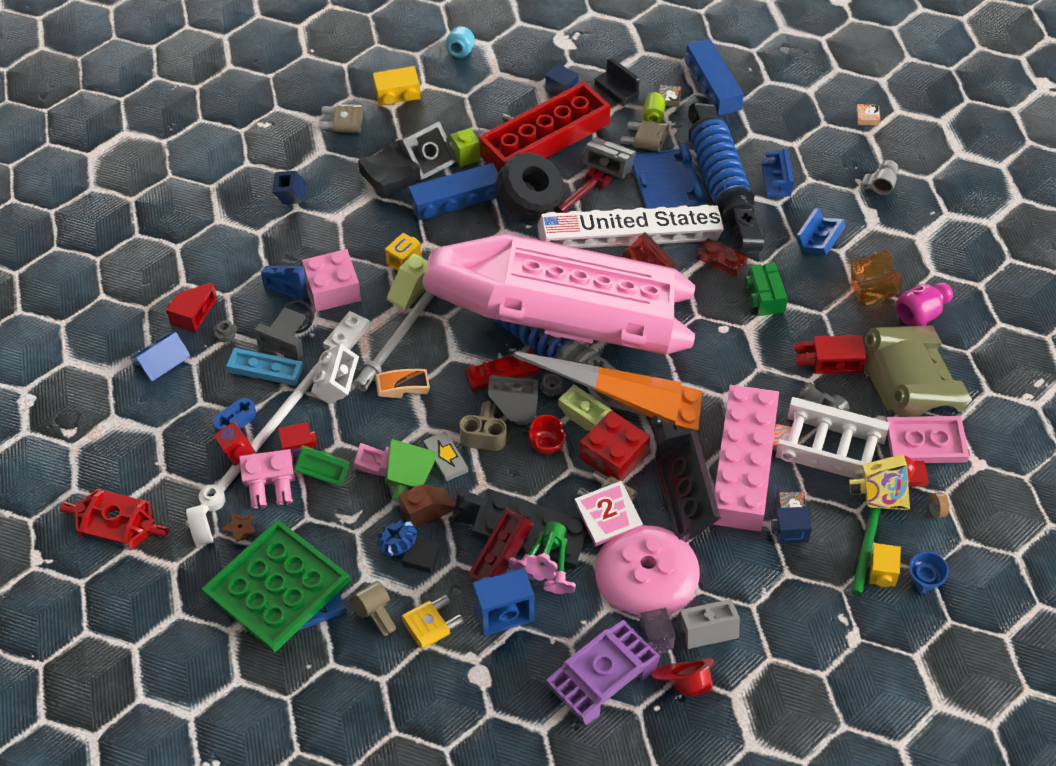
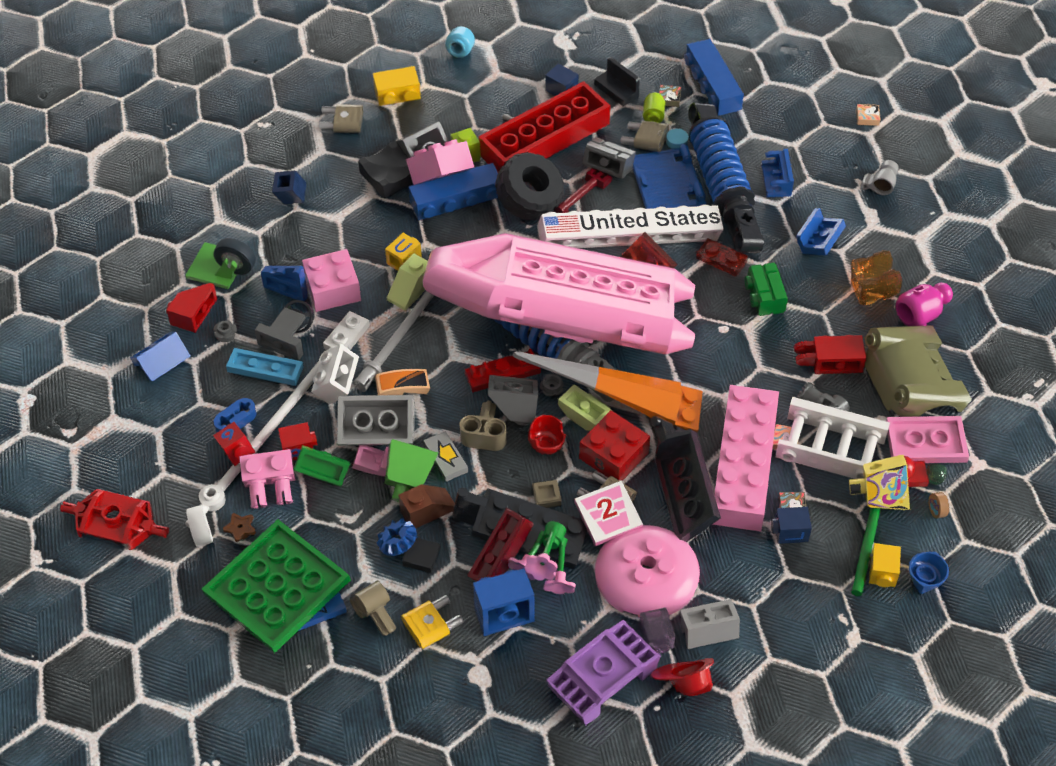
none -> plate [185,238,256,289]
none -> light grey slope [337,395,415,446]
none -> bright pink brick [406,139,474,185]
none -> dark tan tile [532,480,562,508]
none -> medium azure tile [666,129,688,149]
none -> clear green hinge [926,464,947,485]

